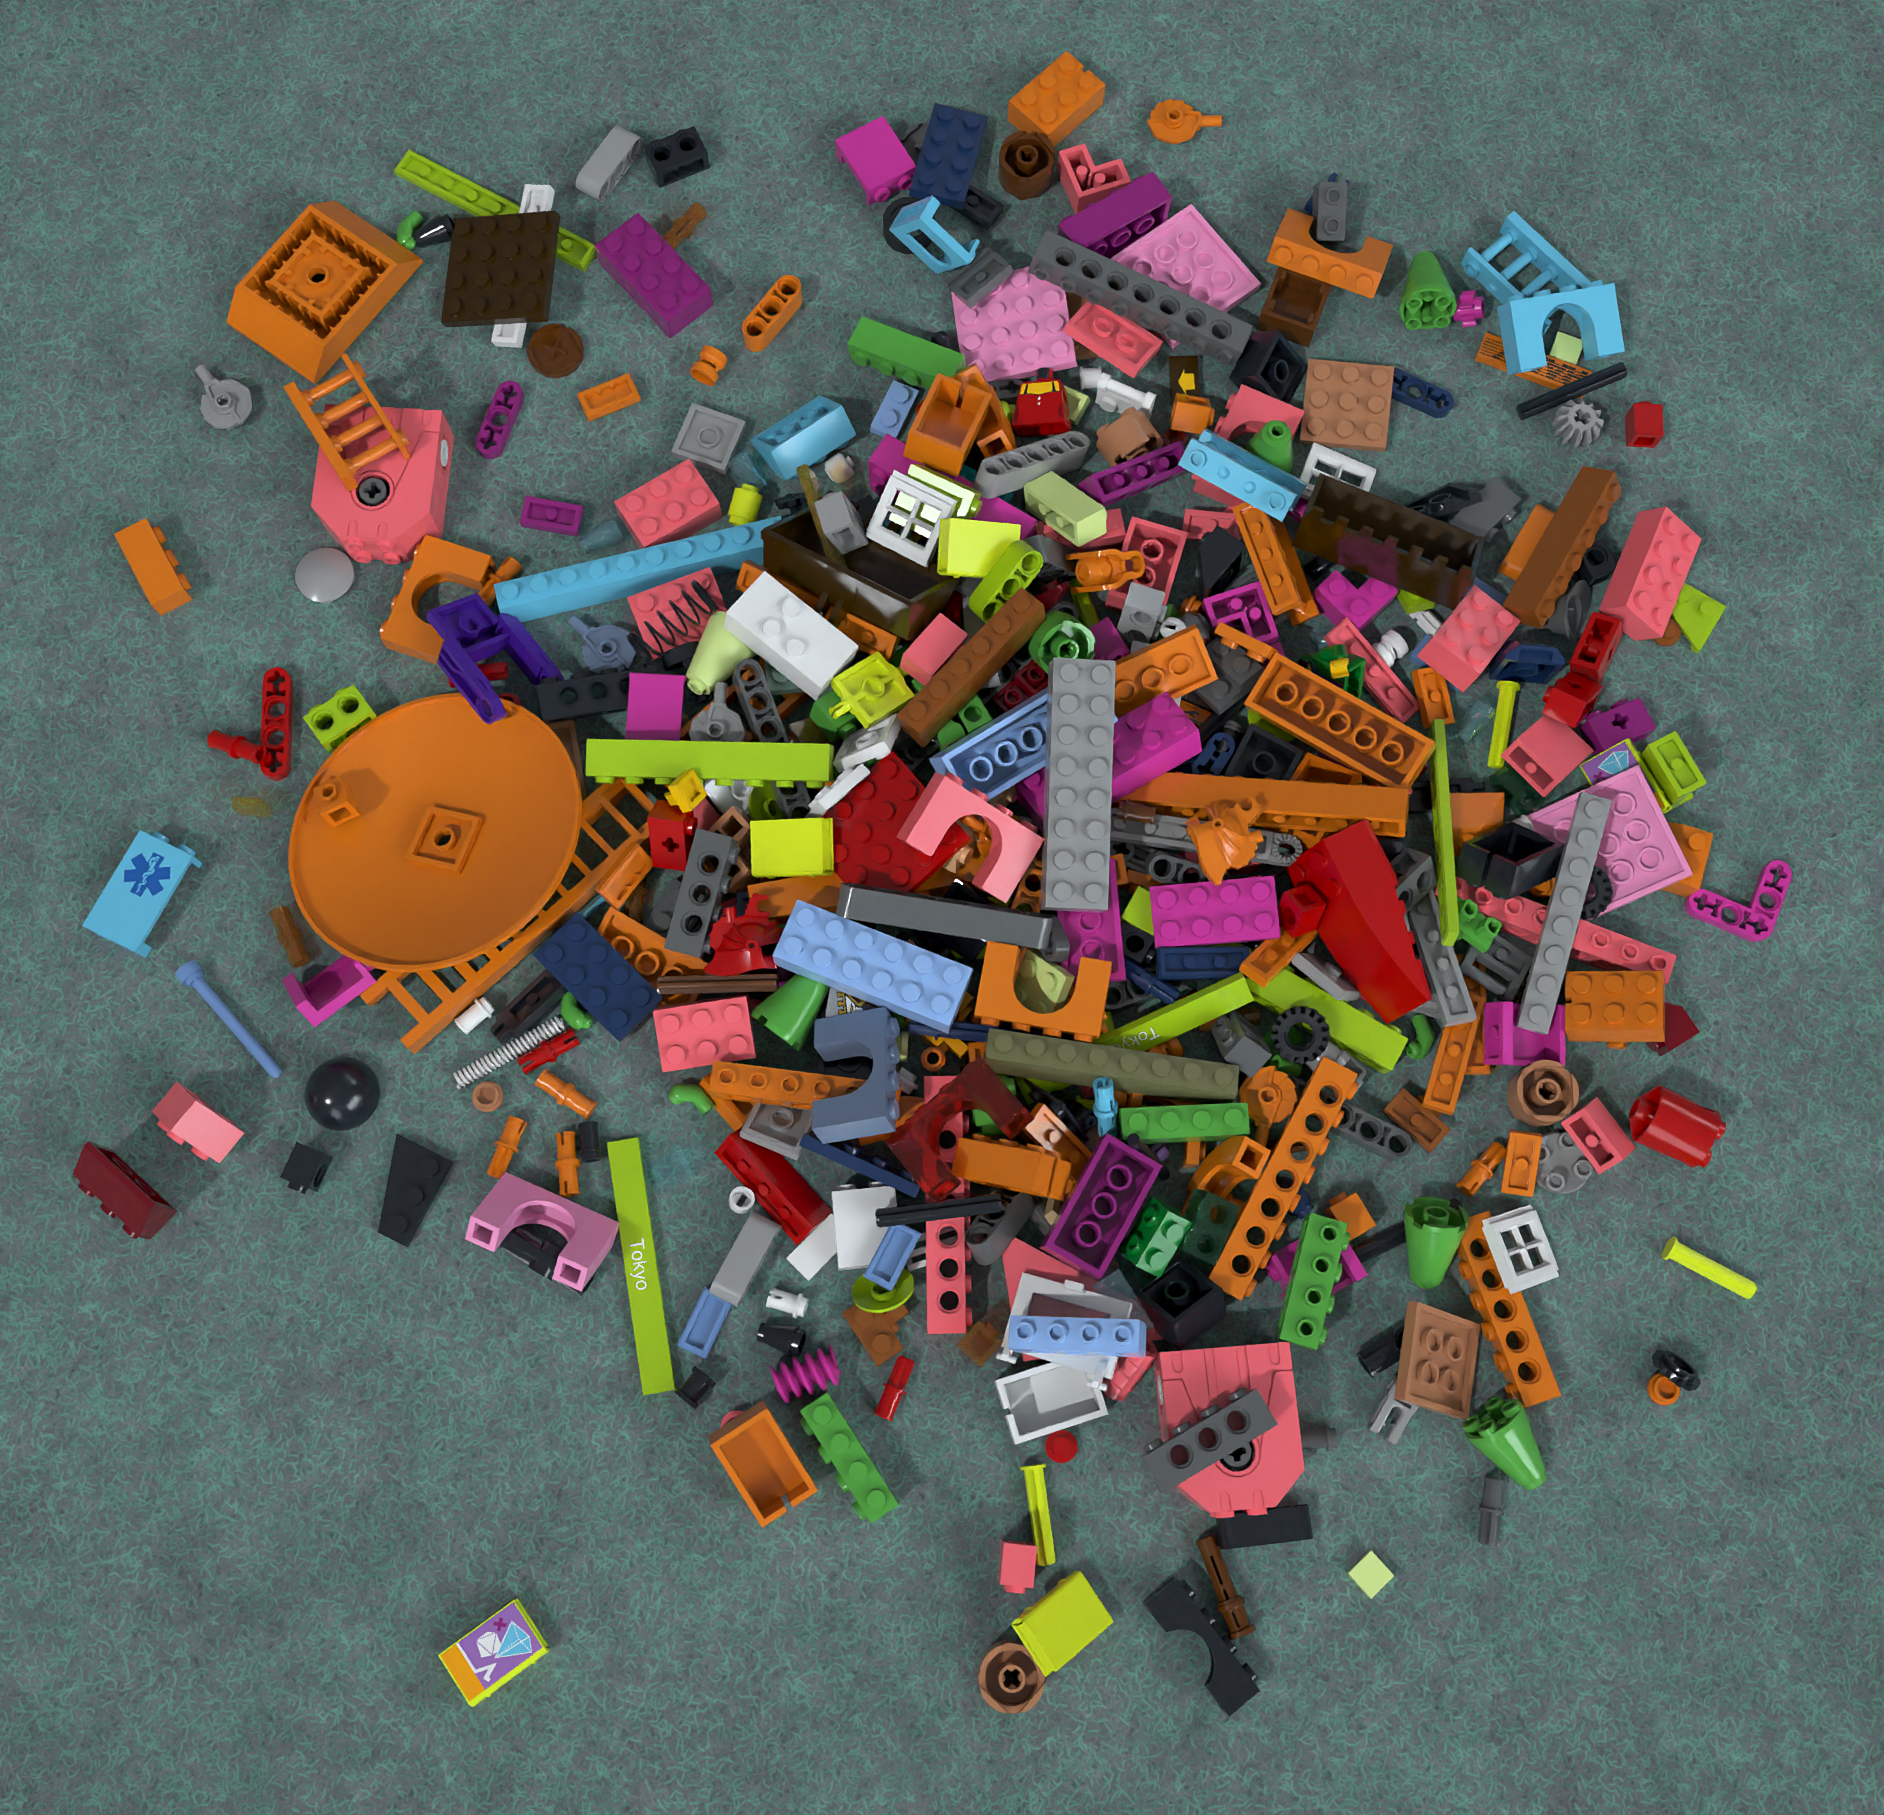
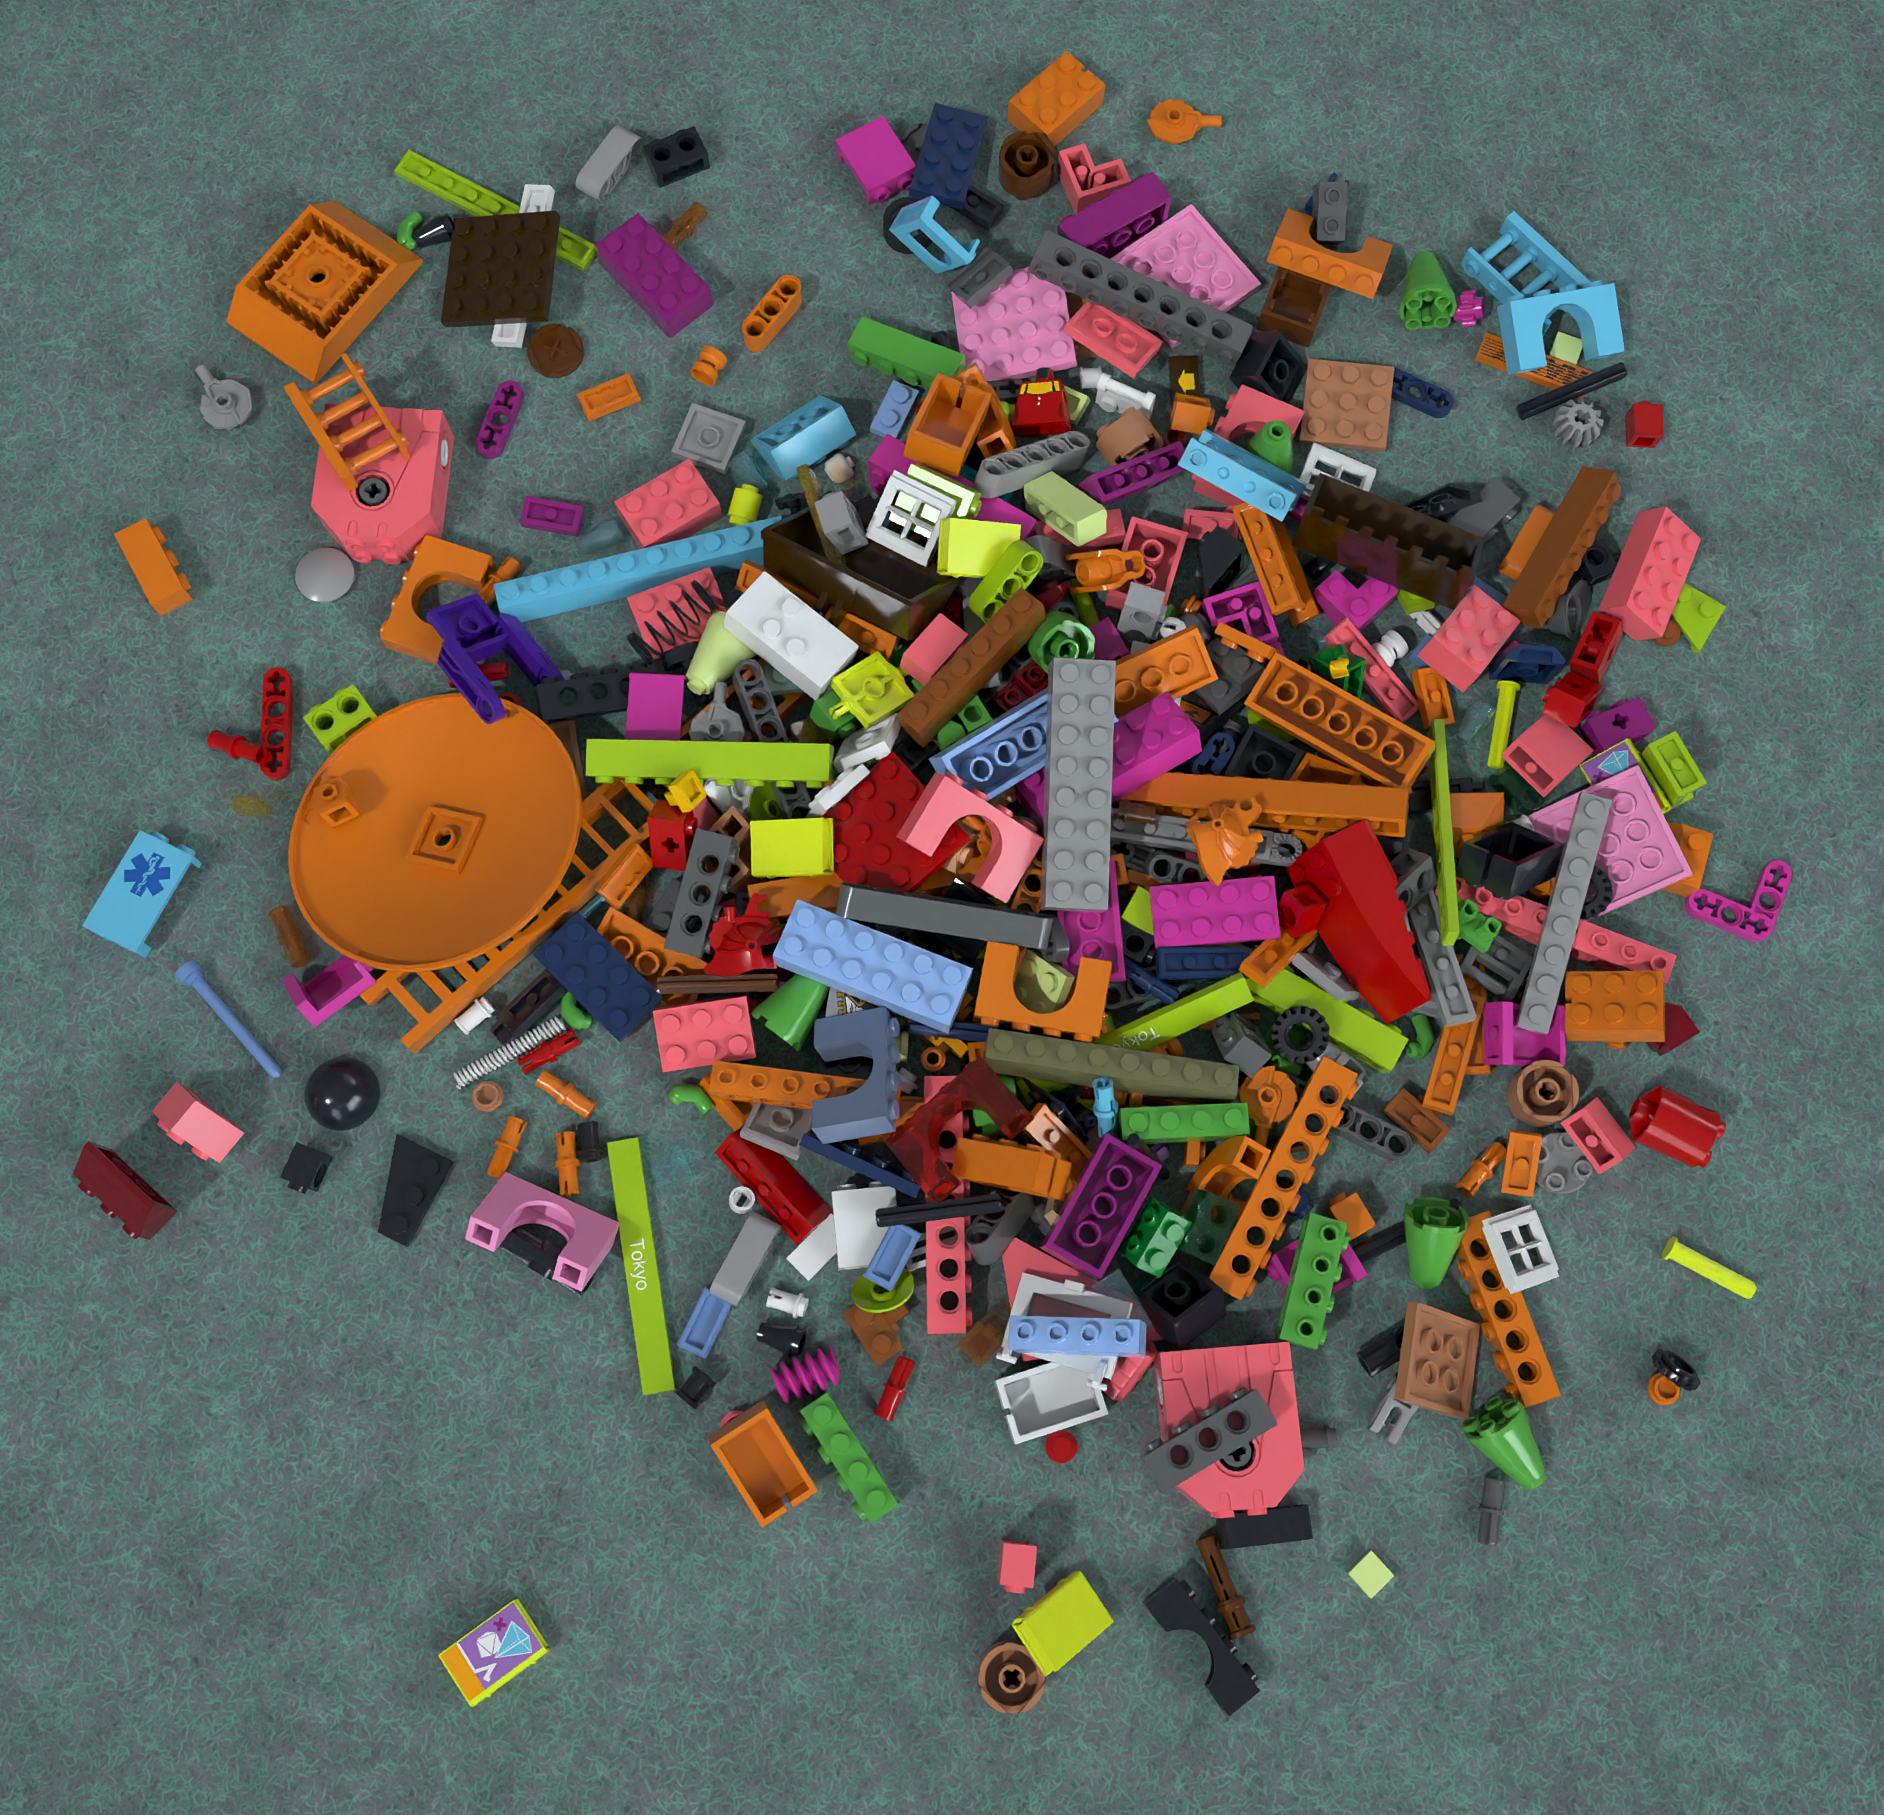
sand blue piece [568,615,637,675] -> none
neon yellow axle [1020,1463,1056,1566] -> none

